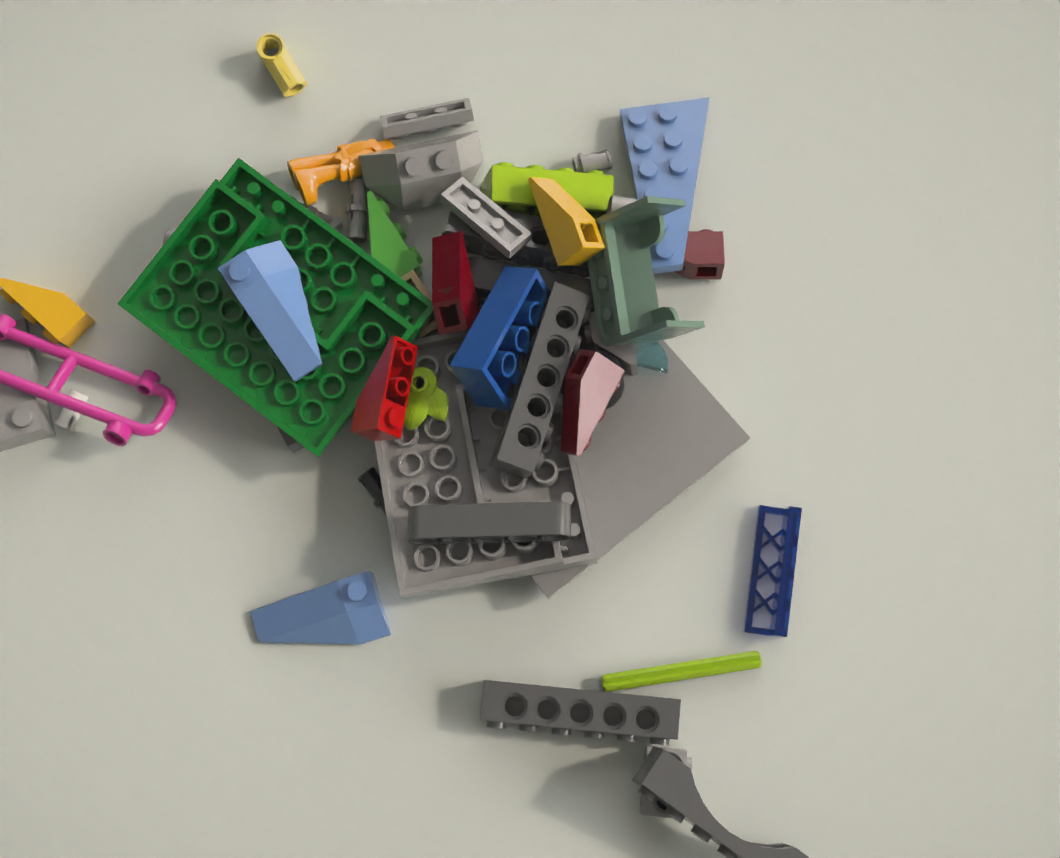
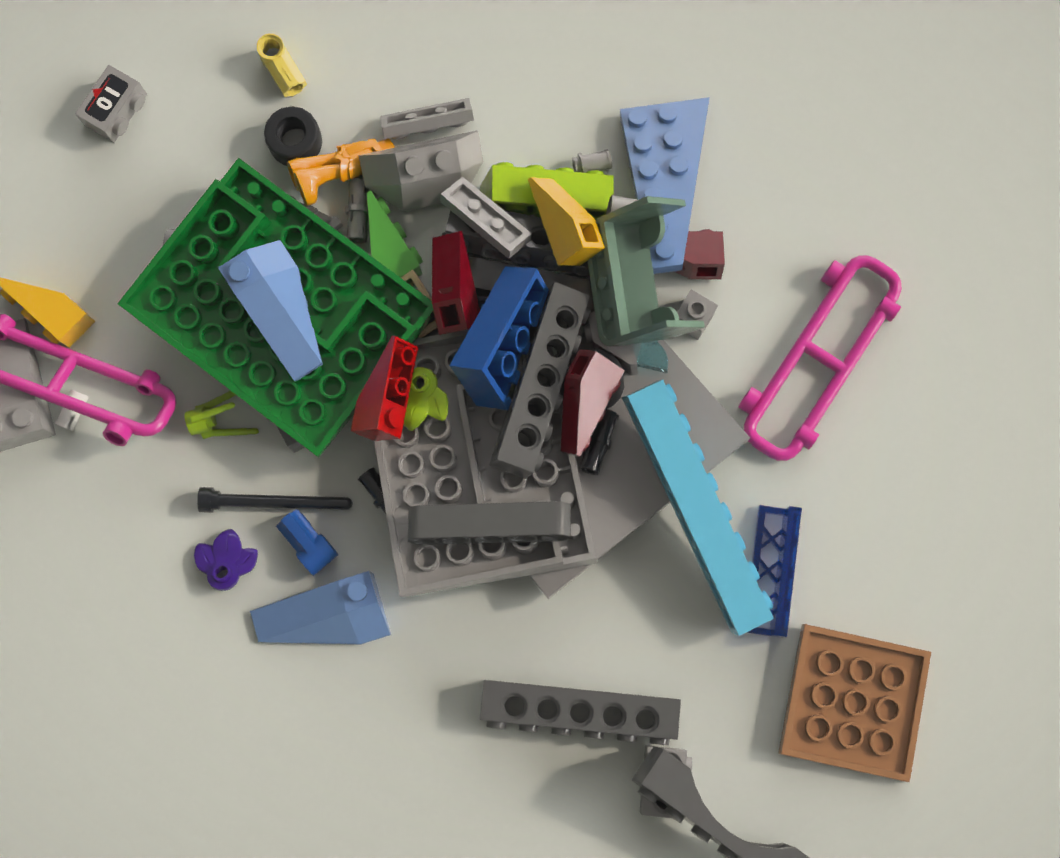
lime axle [601,651,762,692] -> none
none -> light grey brick [75,65,147,143]
none -> lime plant [184,390,259,439]
none -> dark purple plate [194,529,258,591]
none -> black piece [197,487,353,513]
none -> black tyre [264,106,322,166]
none -> blue piece [276,509,338,576]
none -> black pin [579,409,619,475]
none -> medium azure brick [622,380,774,636]
none -> light grey brick [677,289,718,340]
none -> dark pink bar [738,255,902,461]
none -> medium nougat plate [778,624,931,782]

